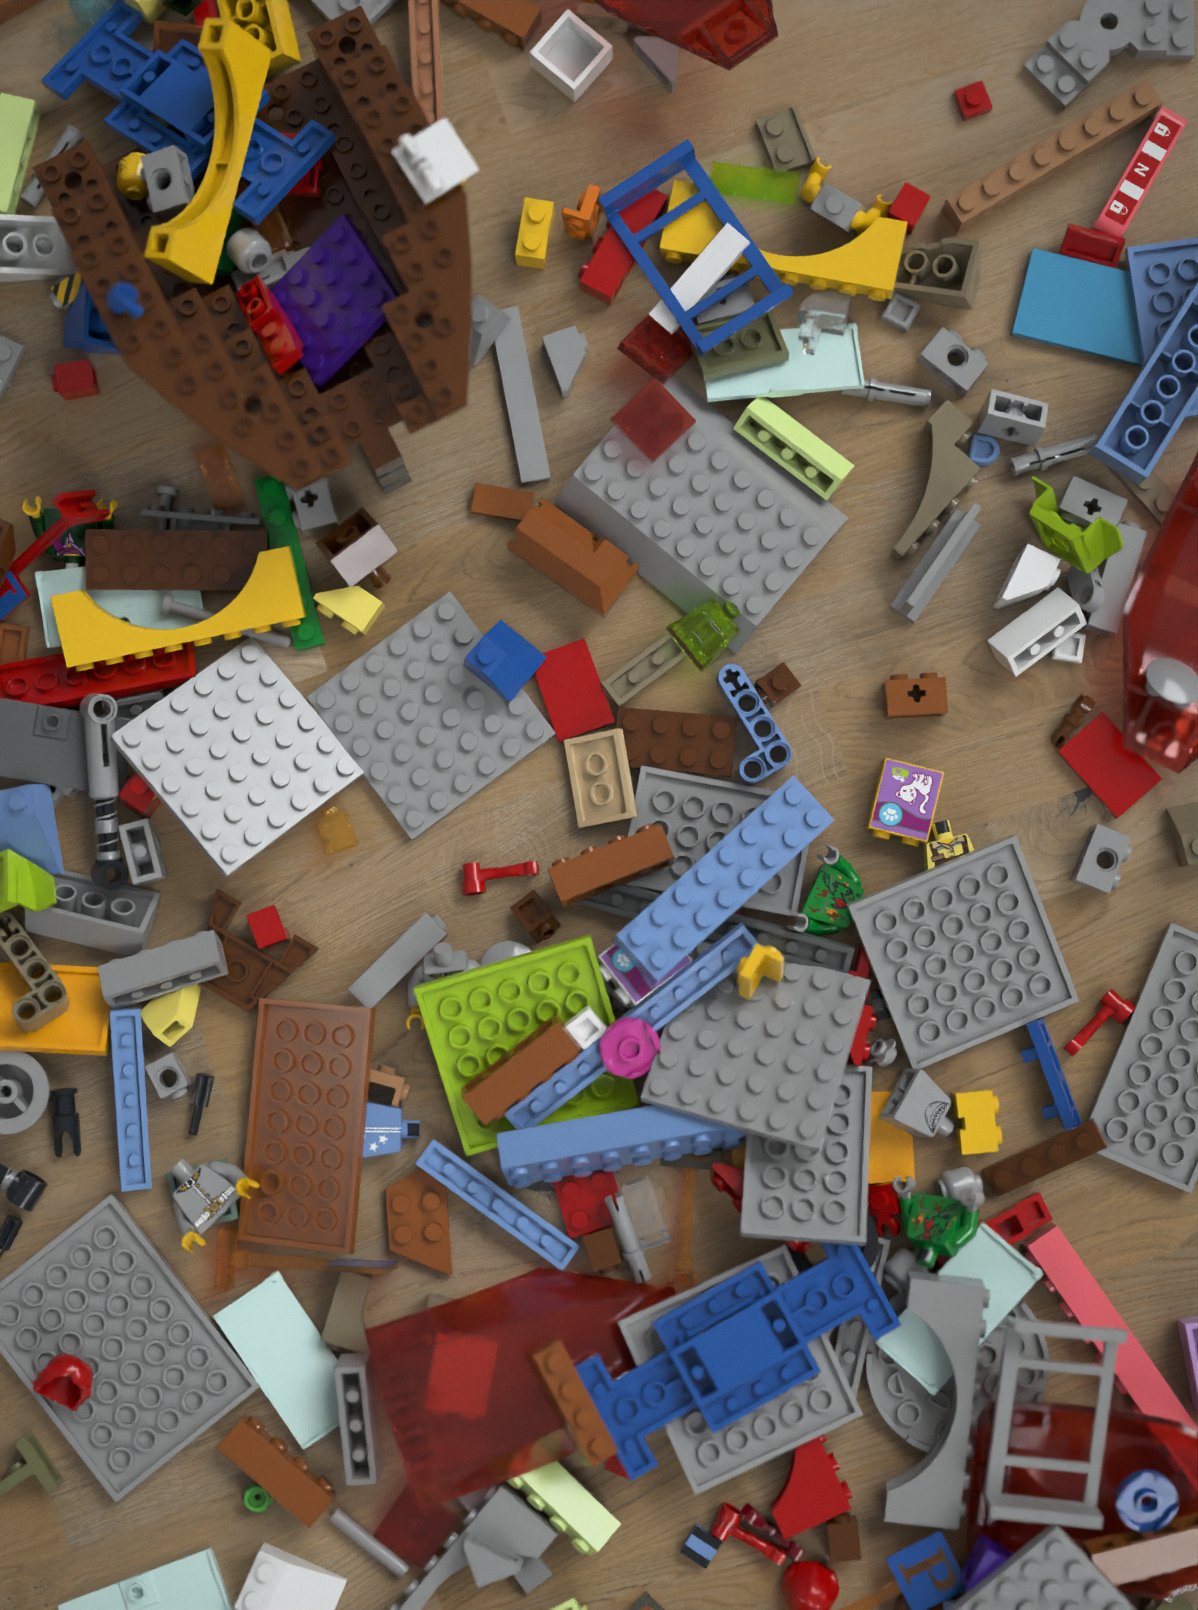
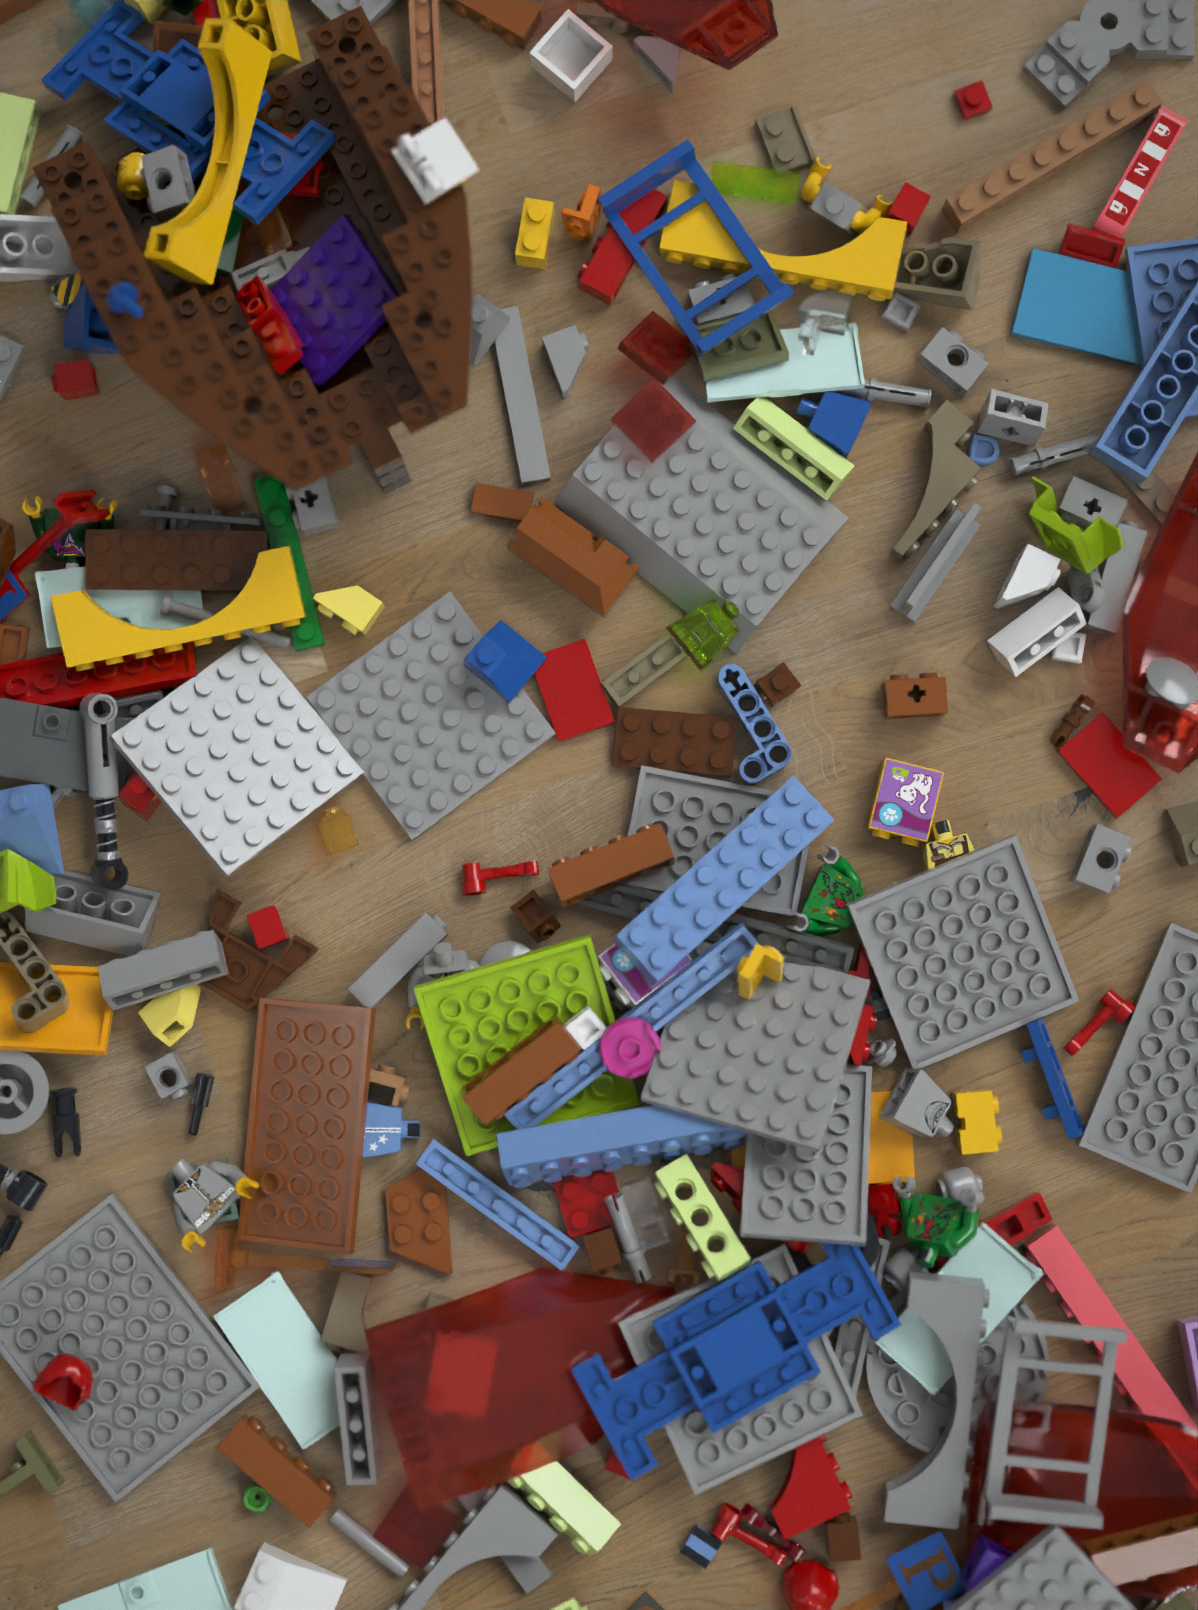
medium blue plate [109,1007,152,1192] -> none
light grey brick [118,818,169,886] -> none
light grey head [226,228,272,274] -> none
brick [316,507,398,589] -> none
light grey slope [463,1532,524,1588] -> none
dark orange brick [524,1337,619,1468] -> none
tan plate [564,728,638,828] -> none
white tile [649,222,750,335] -> none
reddish brown plate [983,1118,1108,1197] -> none
plate [1114,1469,1178,1533] -> none
none -> yellowish green brick [654,1154,751,1283]
none -> blue torso [796,391,872,459]

